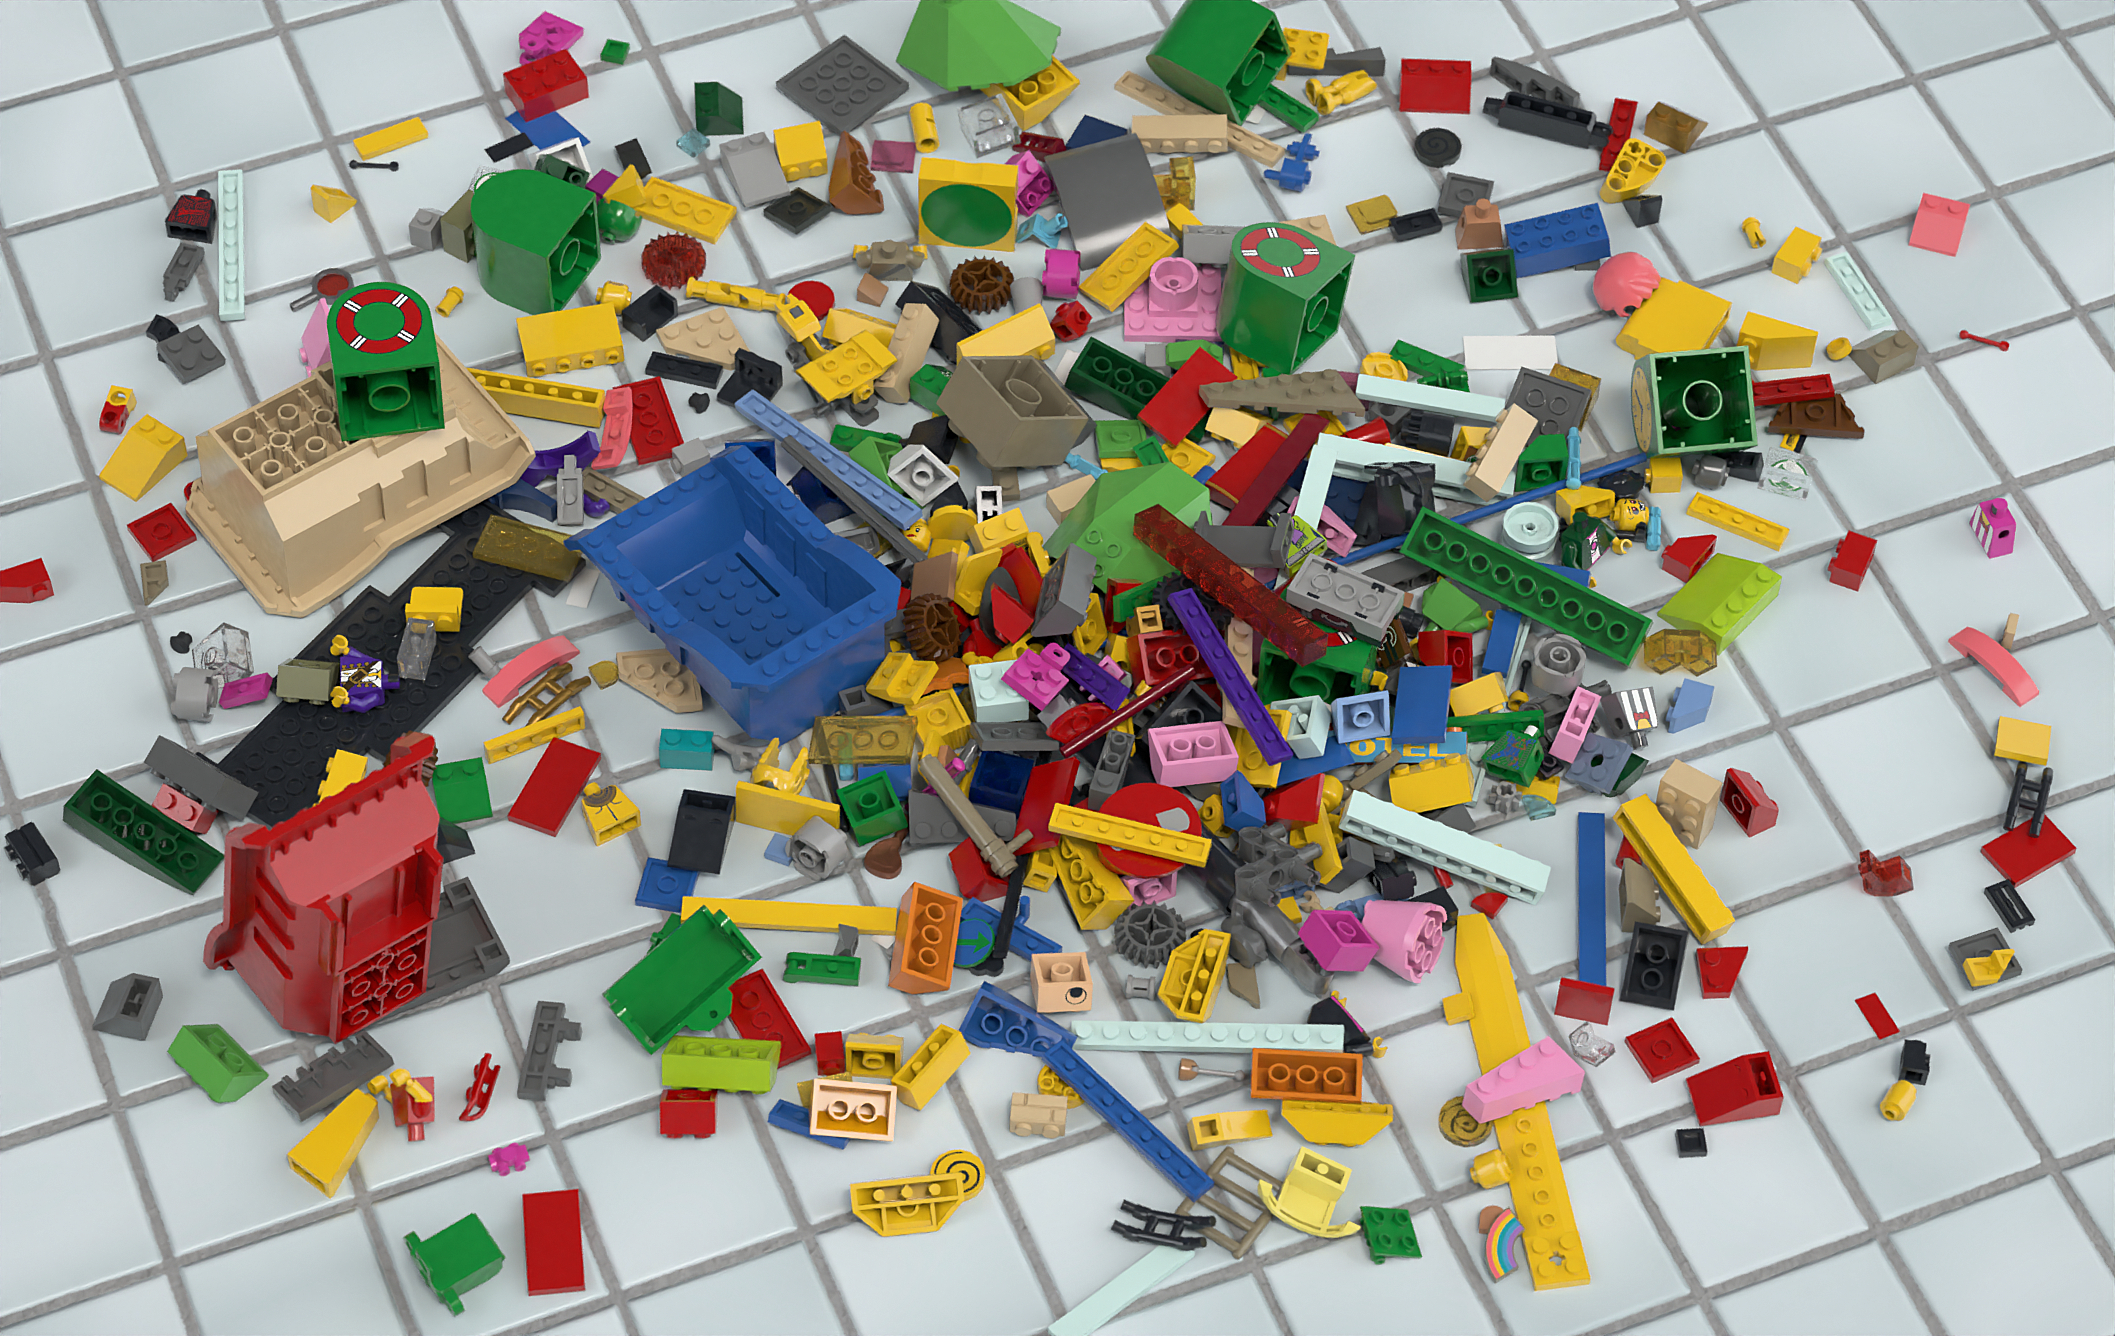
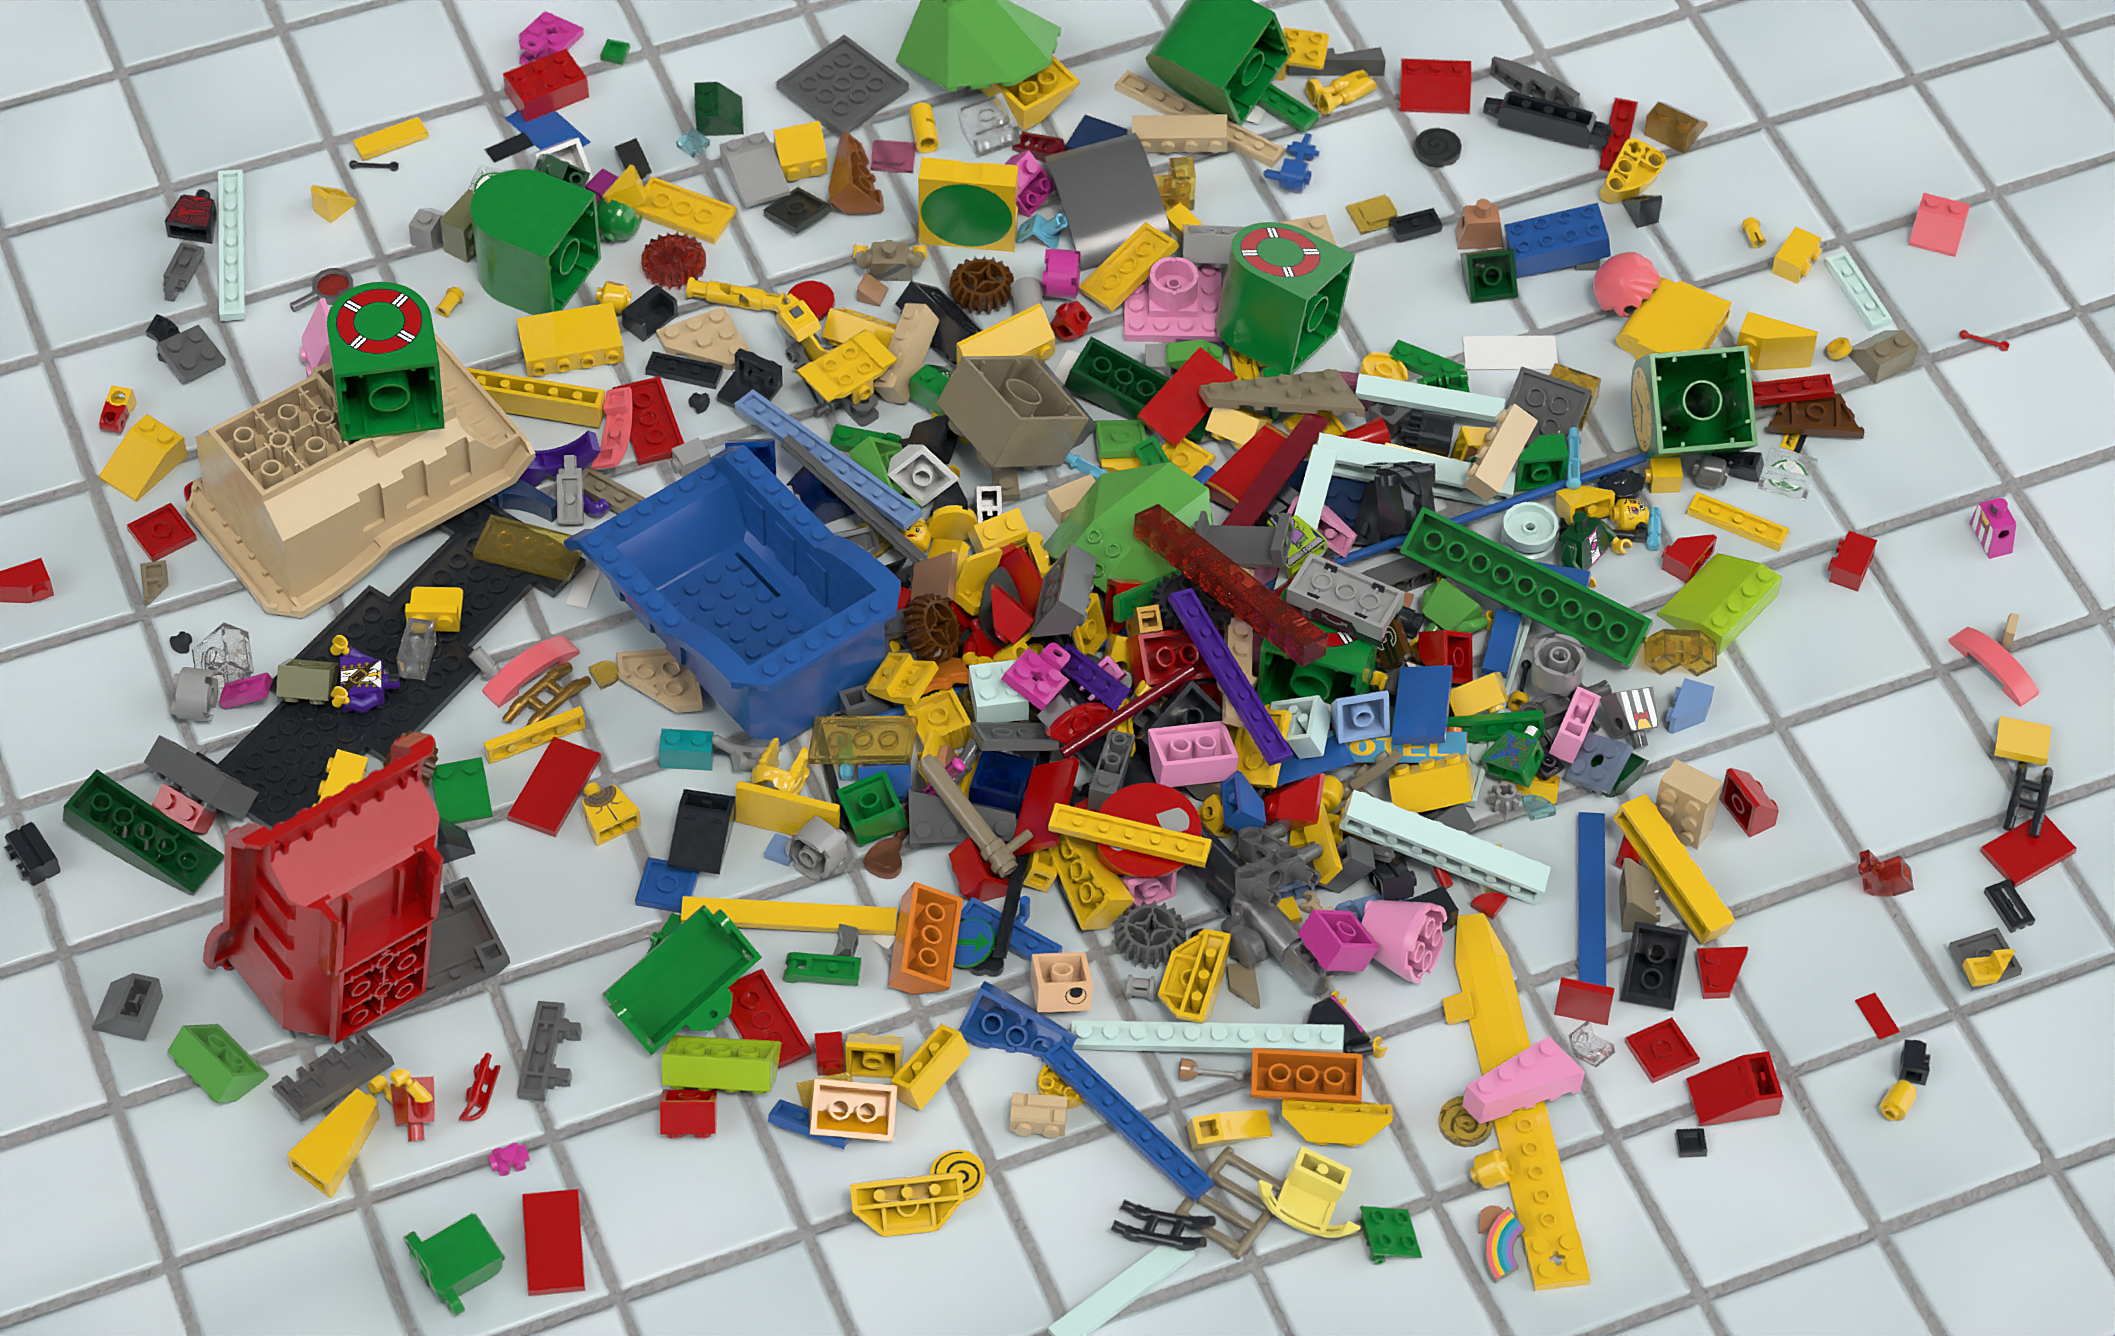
dark grey plate [1437,172,1494,217] -> none

